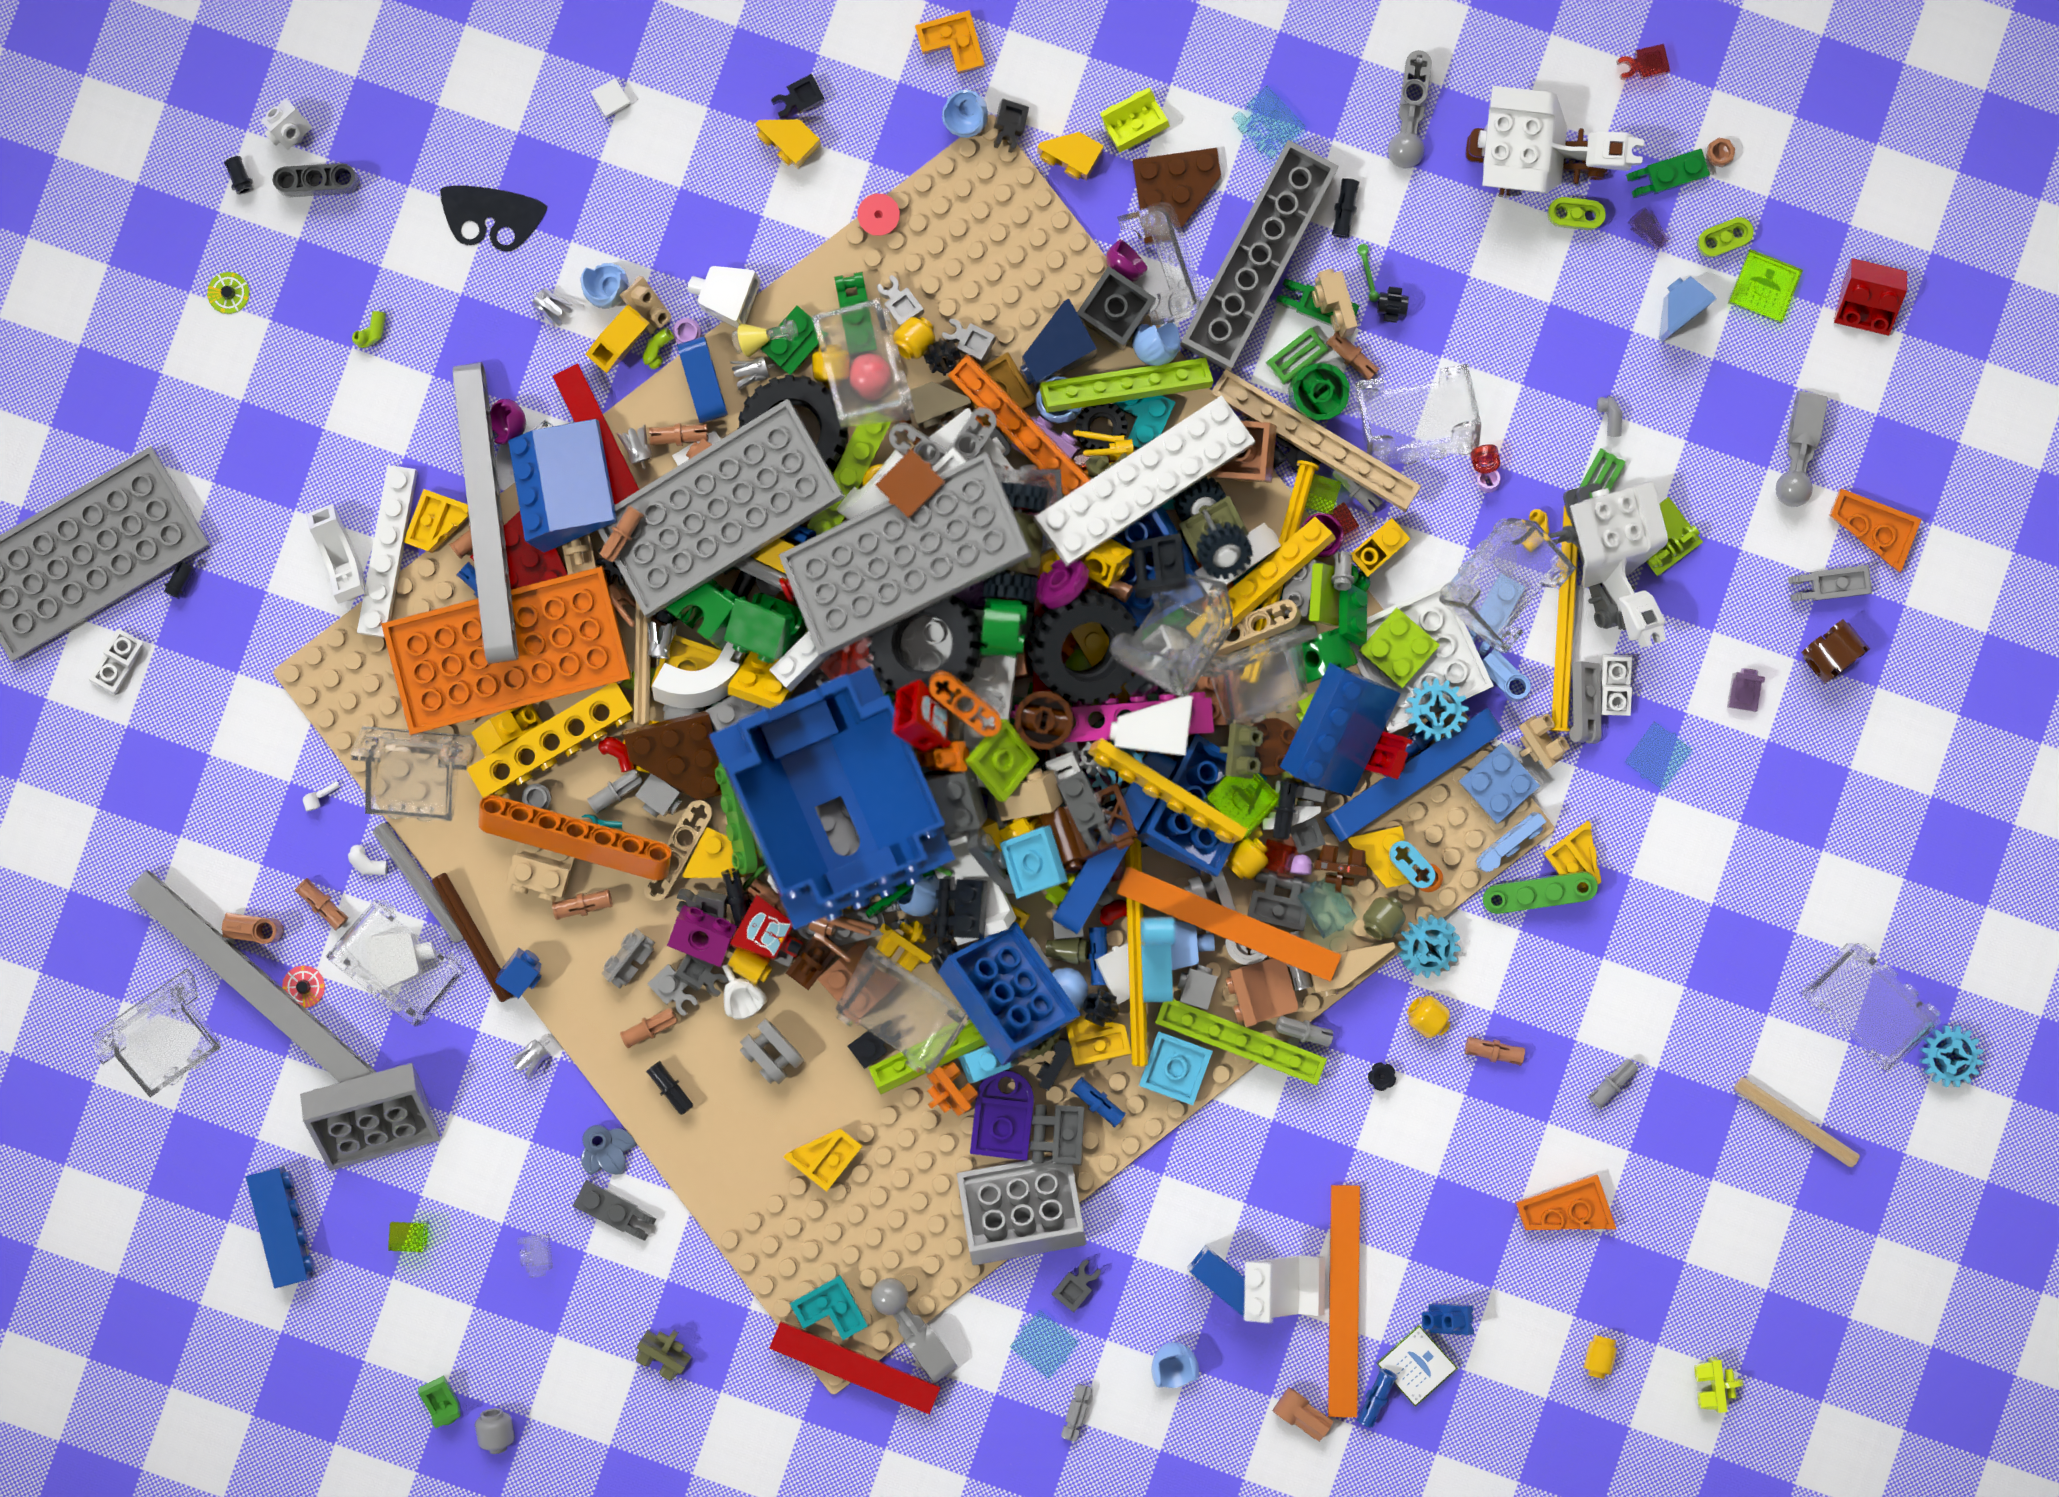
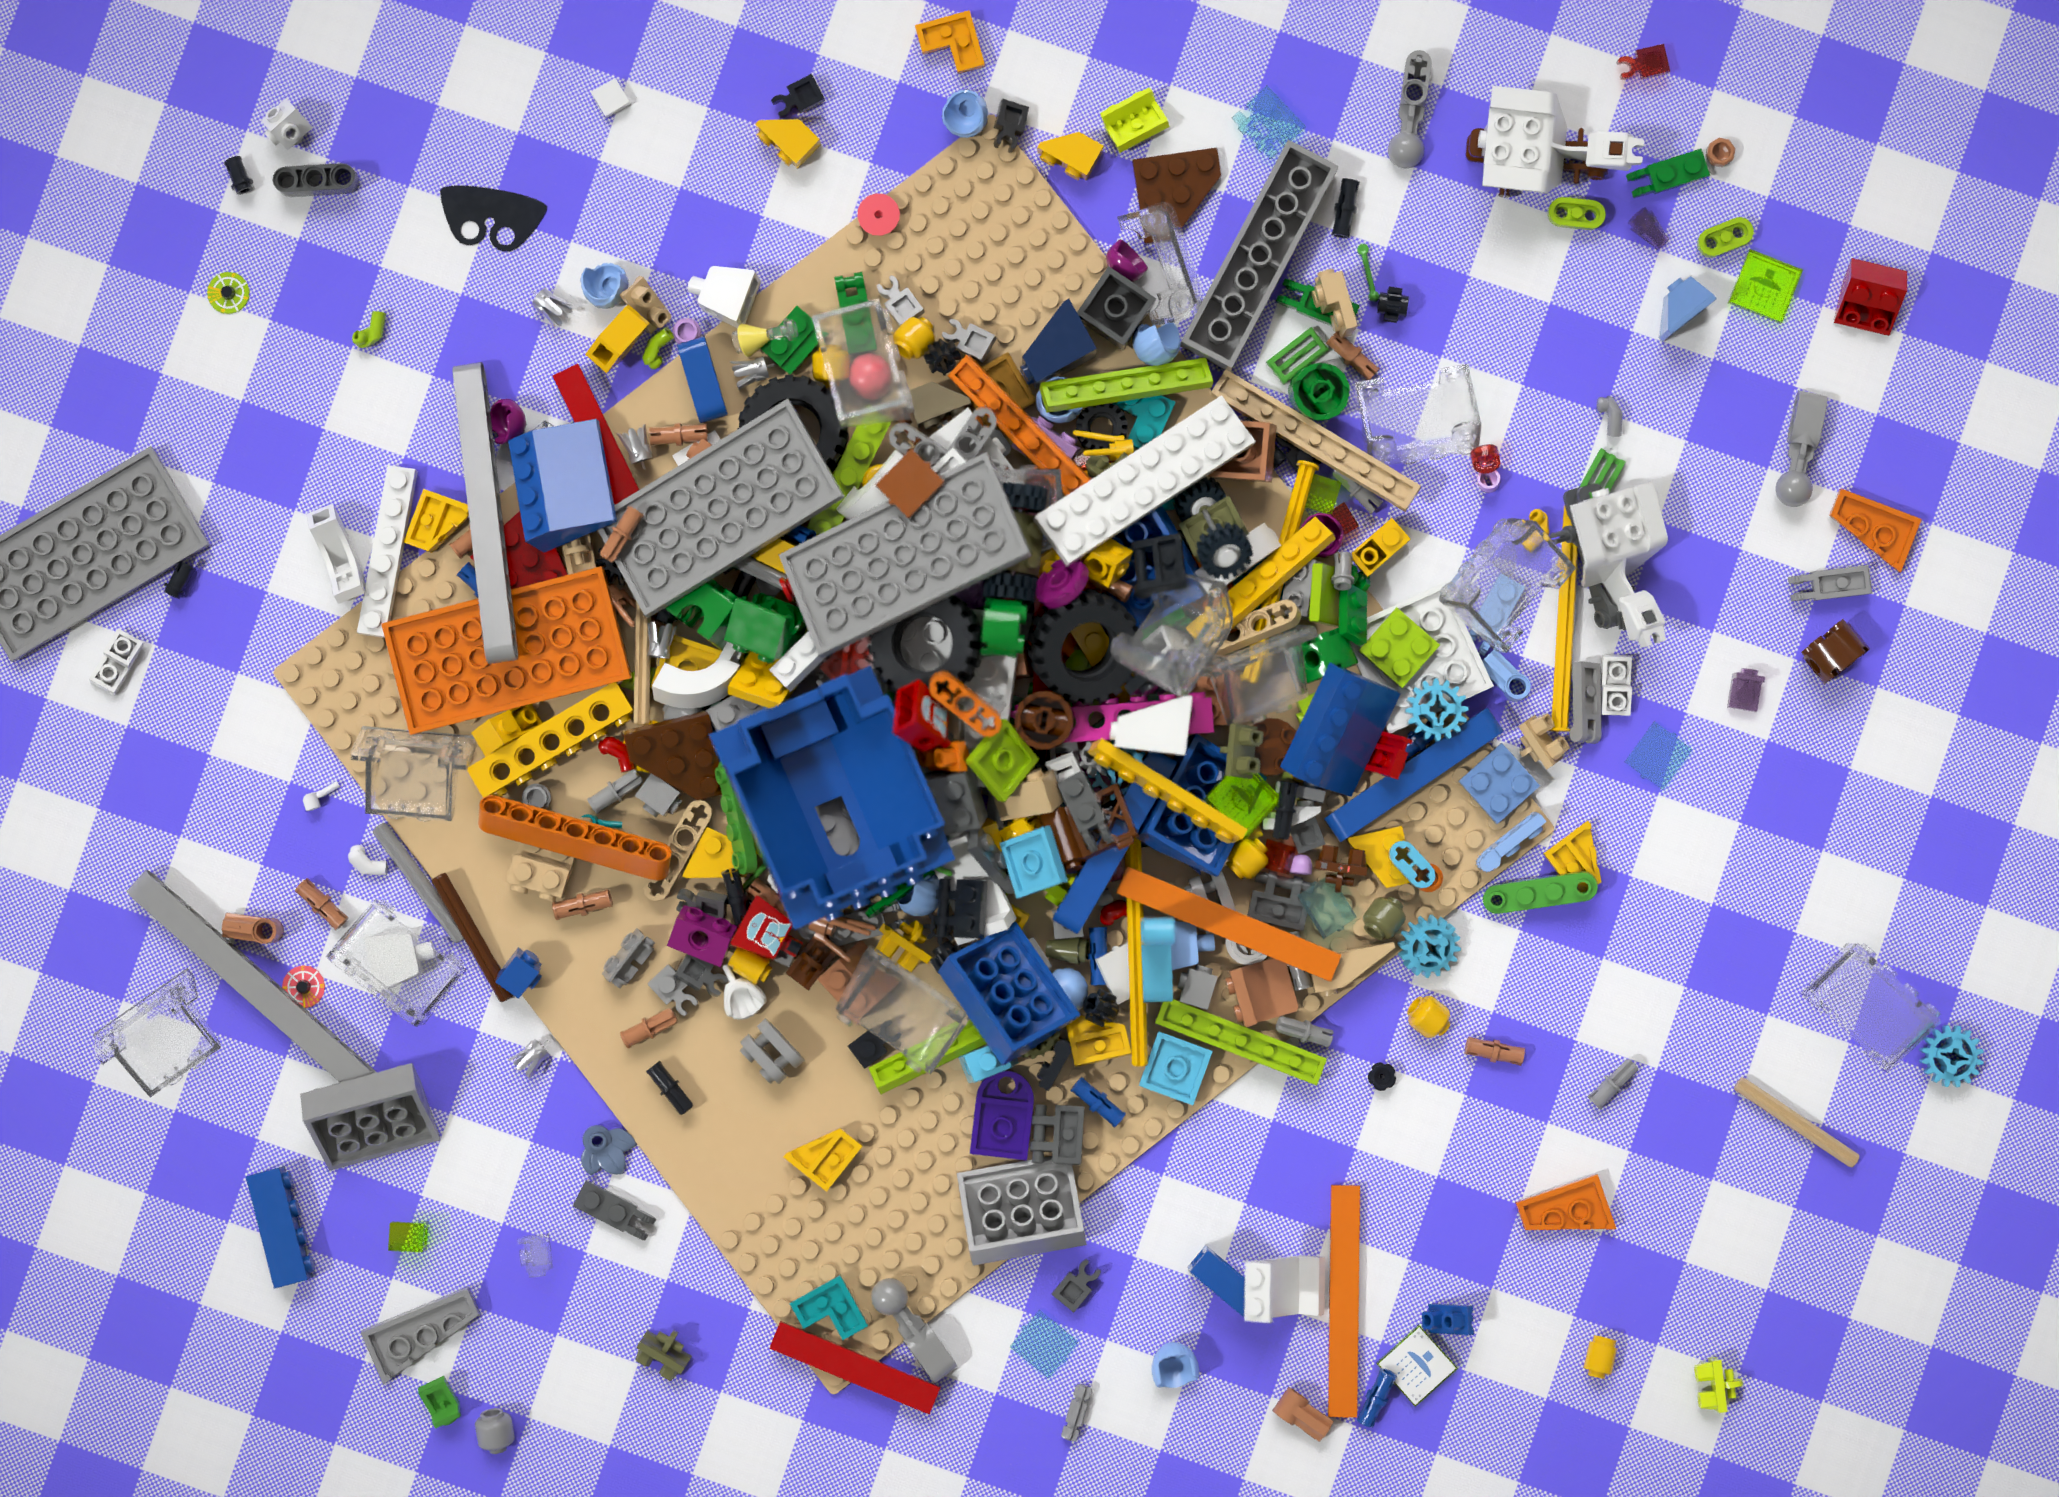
orange hips [926,1062,978,1117] -> none
lime hinge [1646,497,1703,576] -> none
none -> light grey wing [361,1286,480,1385]

